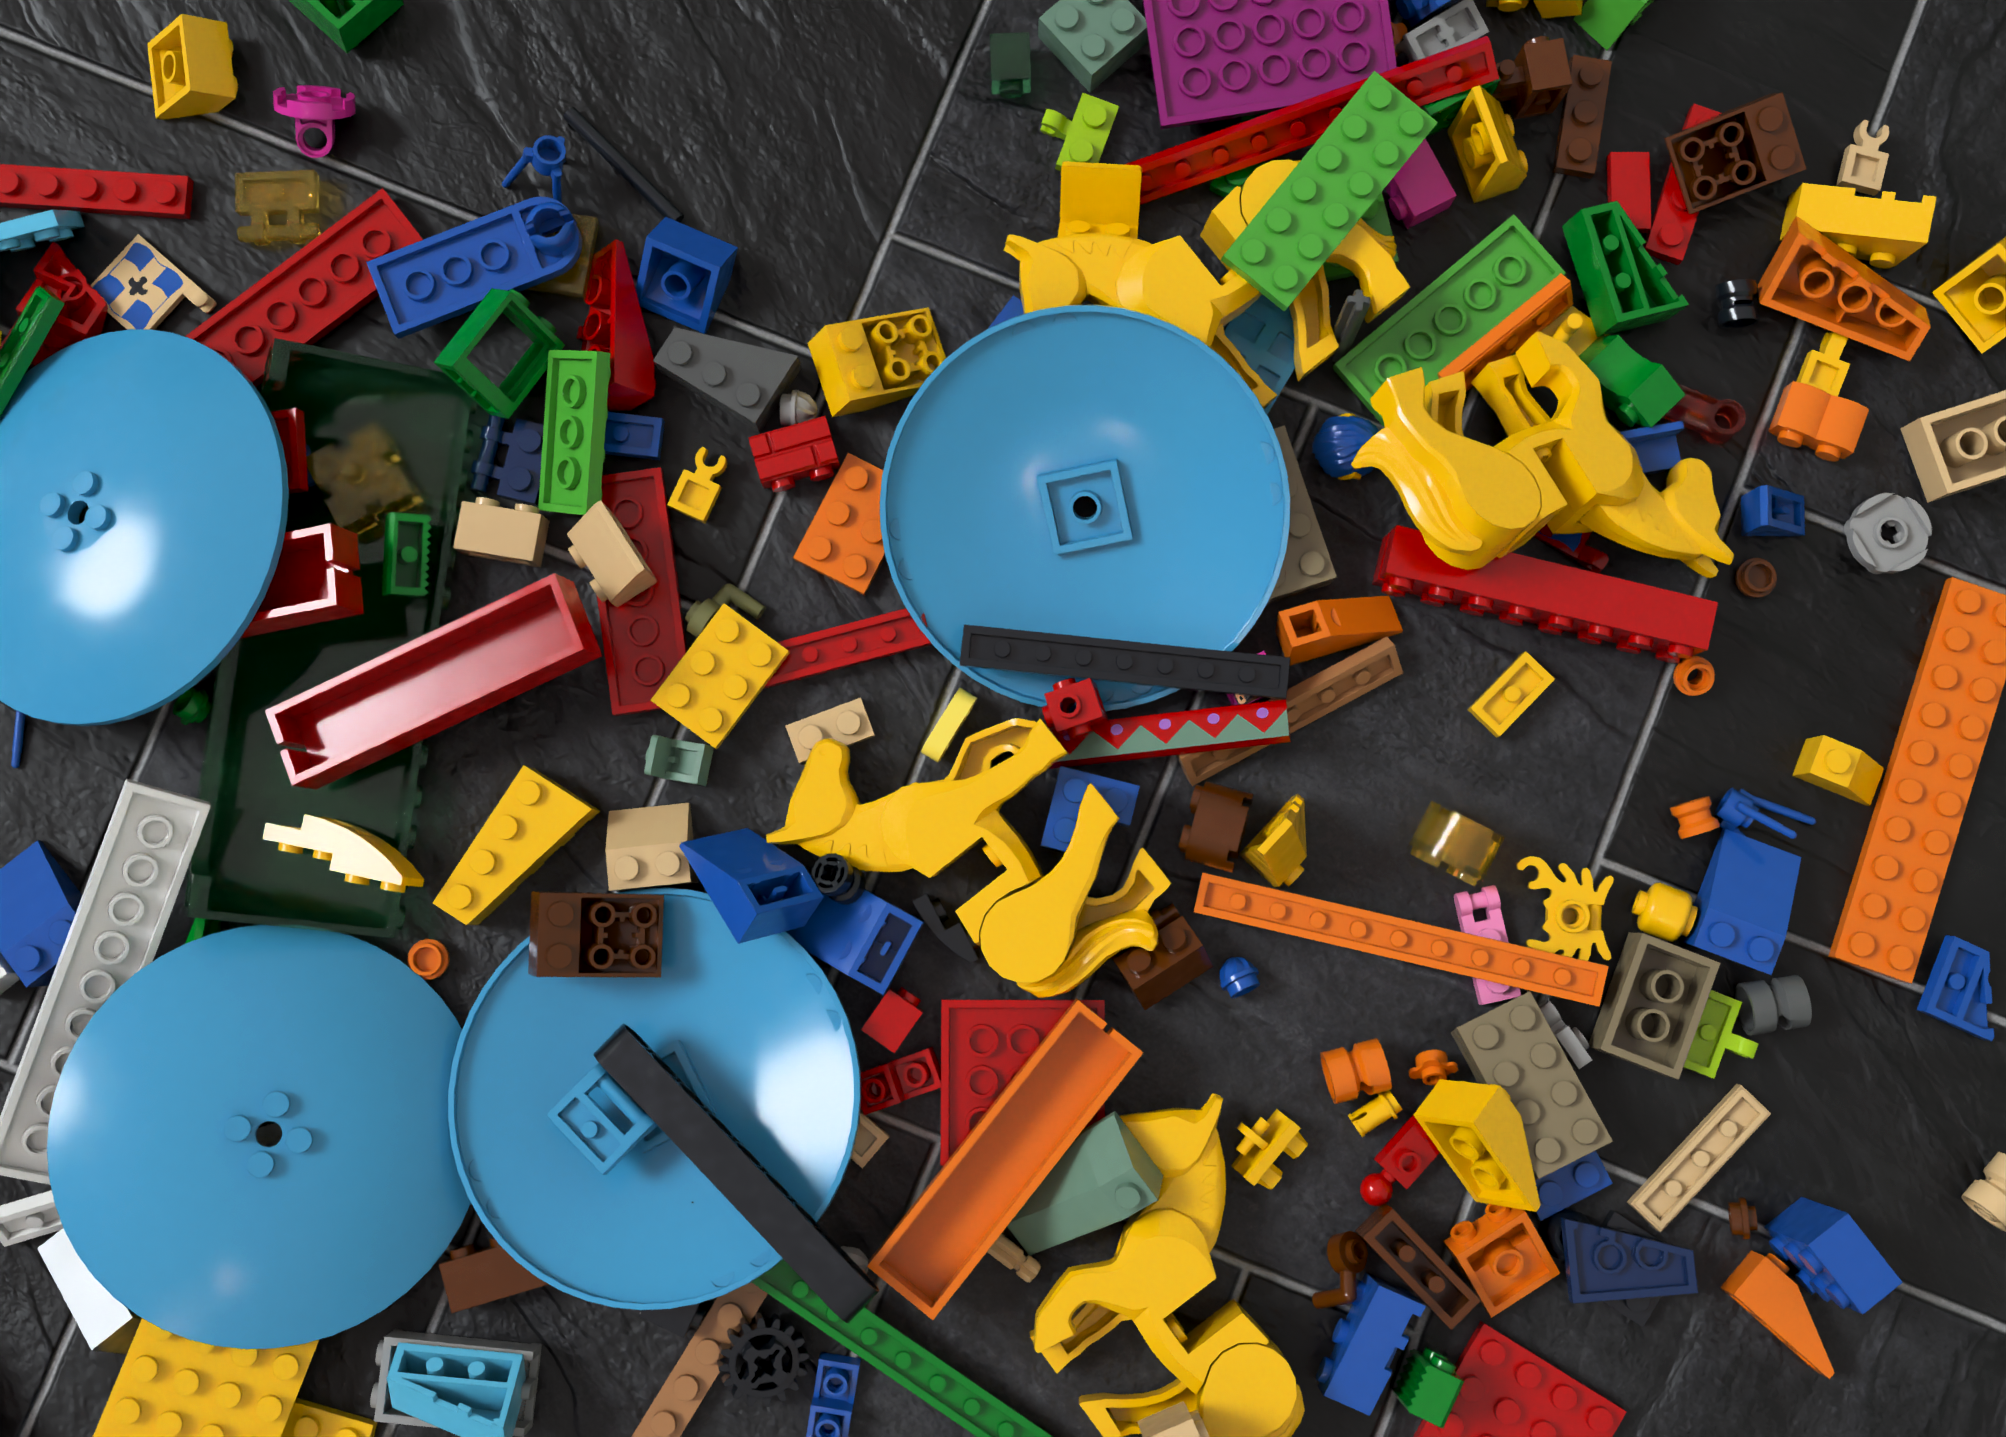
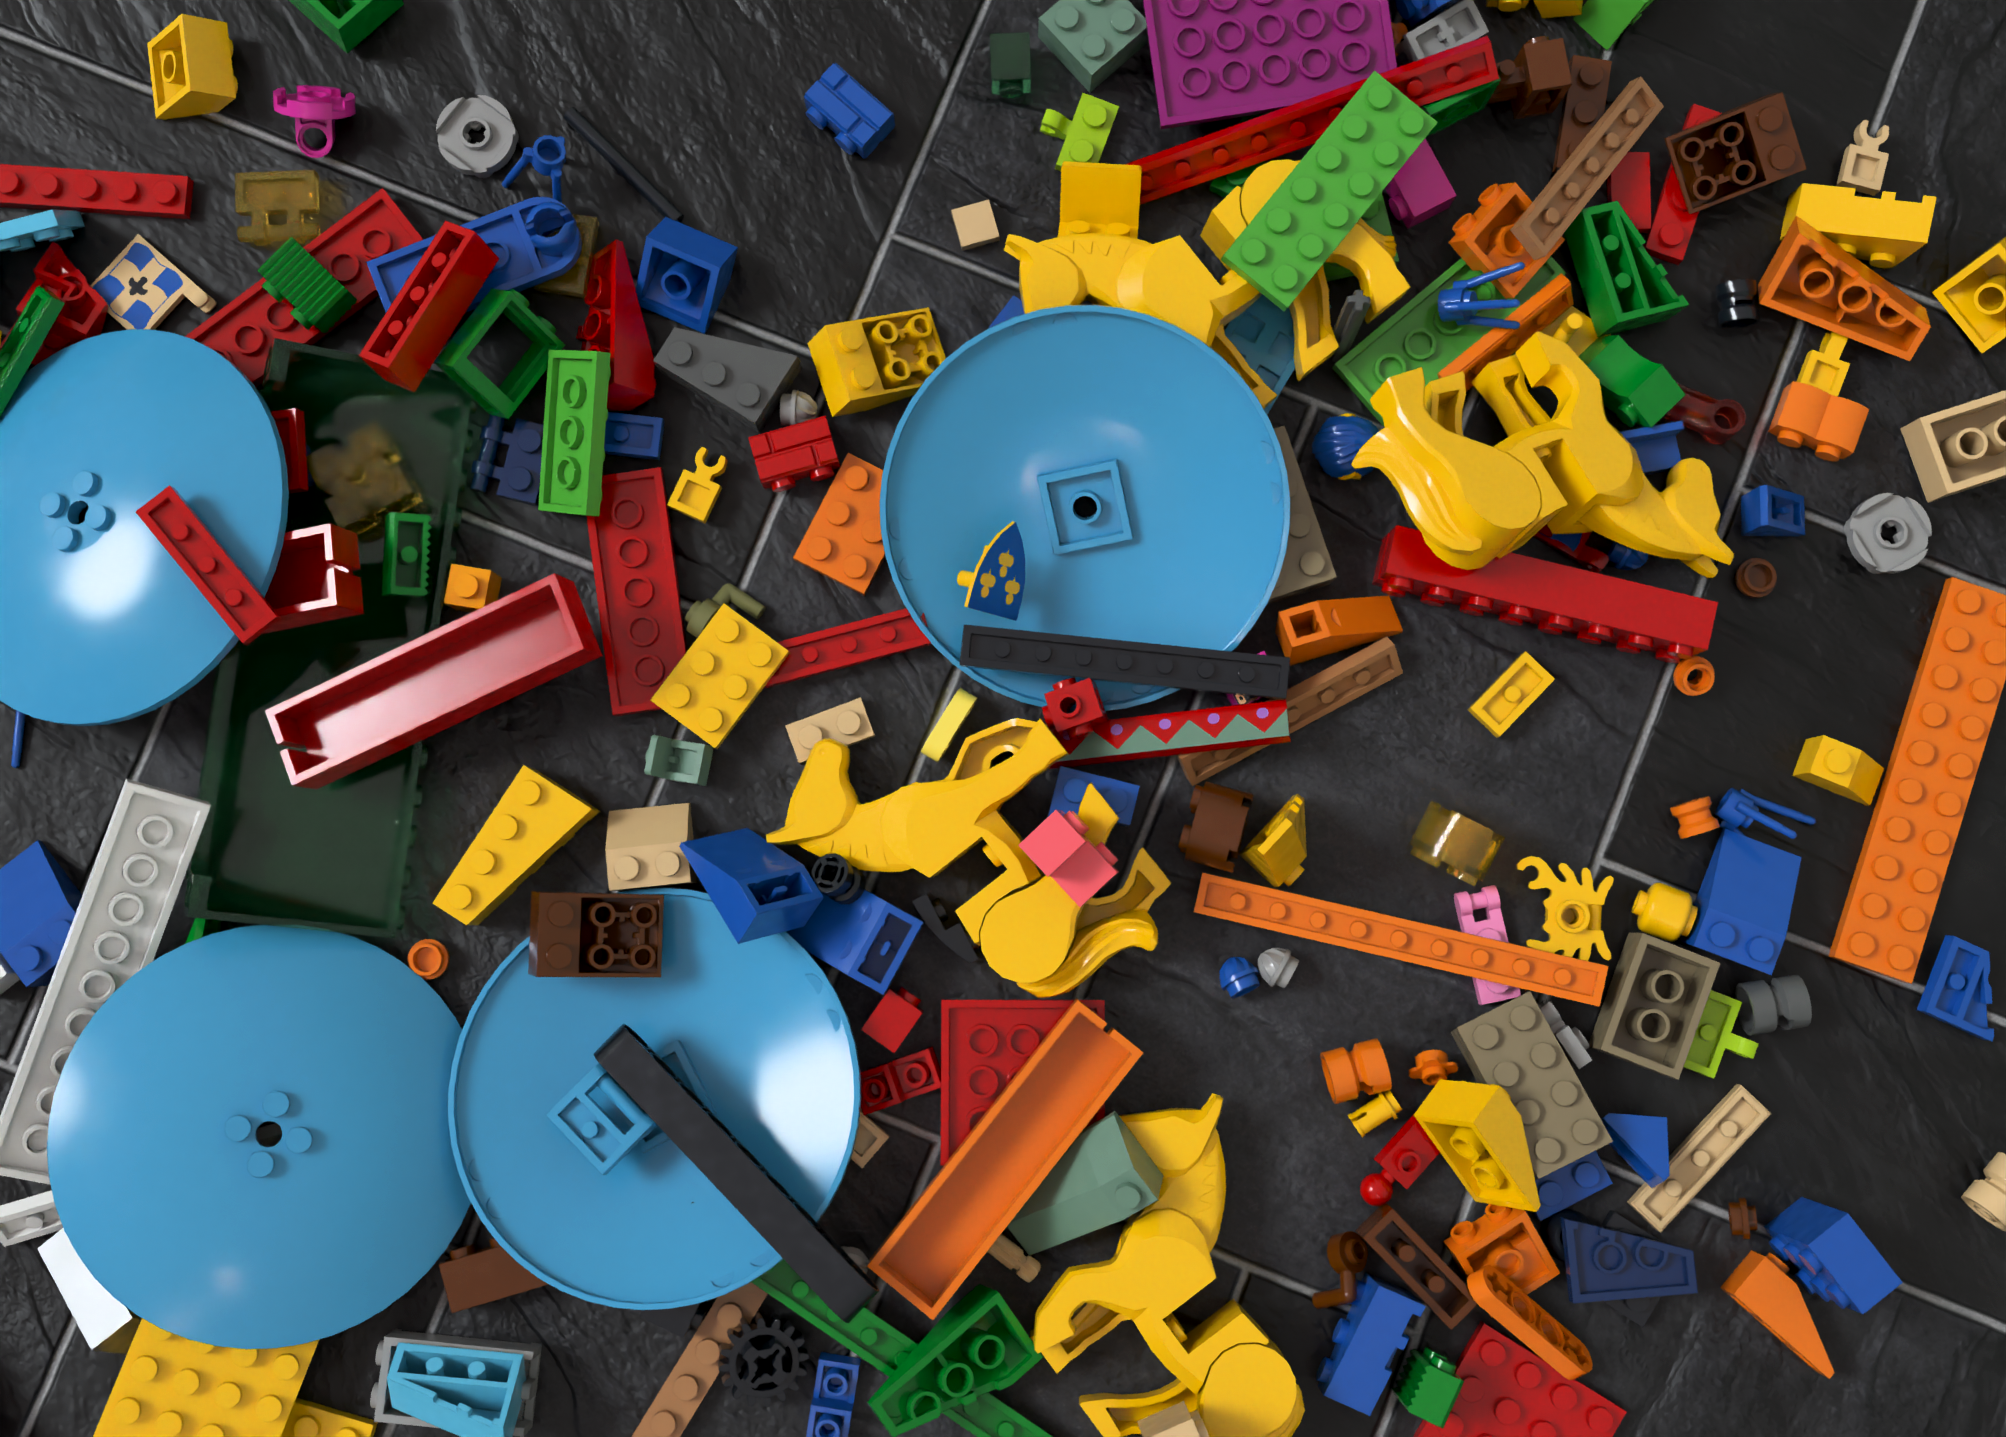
green plate [173,687,211,725] -> none
slope [263,814,424,893] -> none
tan brick [453,497,550,568] -> none
tan slope [567,500,658,607] -> none
reddish brown brick [1111,903,1213,1010] -> none
yellow hips [1231,1109,1308,1190] -> none
yellow slope [1447,85,1528,203] -> none
none -> red plate [136,485,281,645]
none -> green brick [257,237,357,334]
none -> red brick [358,220,499,393]
none -> light grey plate [436,95,519,178]
none -> light orange brick [444,563,502,612]
none -> blue brick [804,63,895,159]
none -> green wedge [867,1284,1043,1437]
none -> tan tile [951,199,1000,251]
none -> blue shield [957,521,1025,621]
none -> coral brick [1018,810,1119,907]
none -> light grey plate [1258,948,1299,989]
none -> blue plant [1438,262,1525,329]
none -> orange plate [1448,182,1565,299]
none -> orange beam [1467,1265,1593,1380]
none -> medium nougat plate [1510,76,1664,261]
none -> blue slope [1601,1113,1670,1188]
none -> blue plate [1607,541,1648,570]

